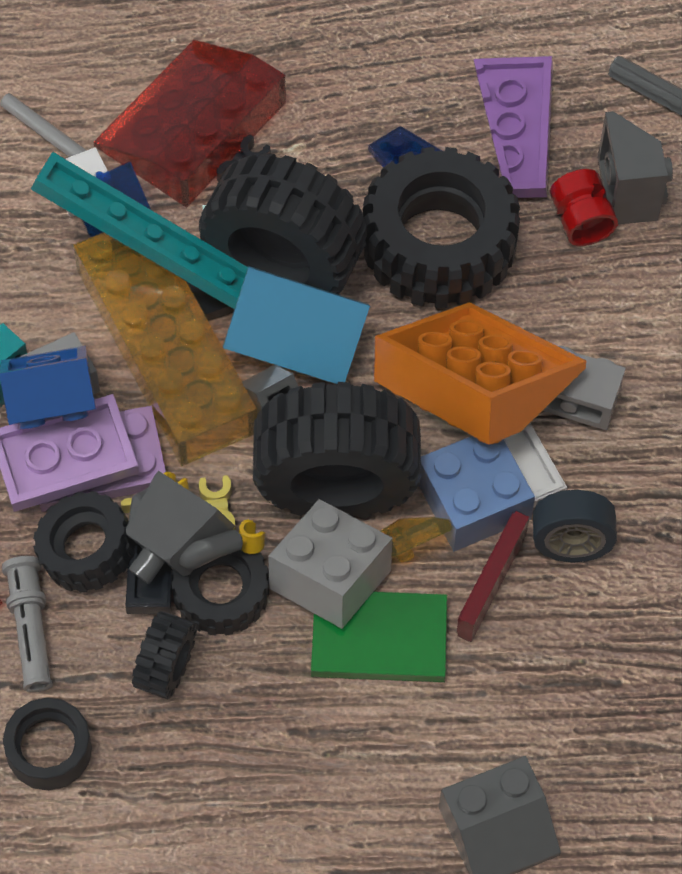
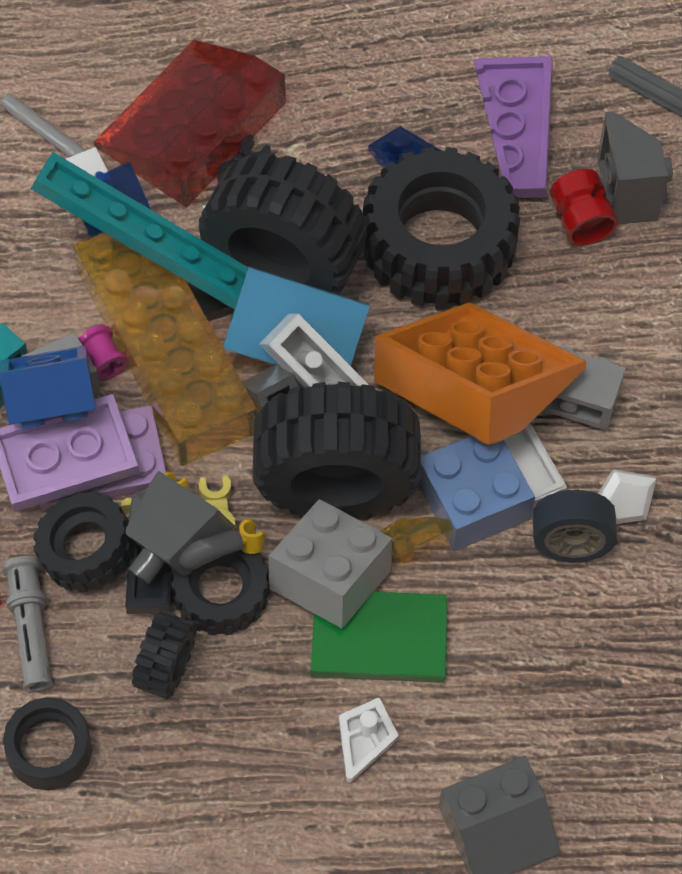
dark red tile [456,511,529,642] -> none
none -> dark pink bush [78,324,129,381]
none -> white brick [259,314,369,388]
none -> white piece [338,697,399,783]
none -> white piece [598,469,656,524]

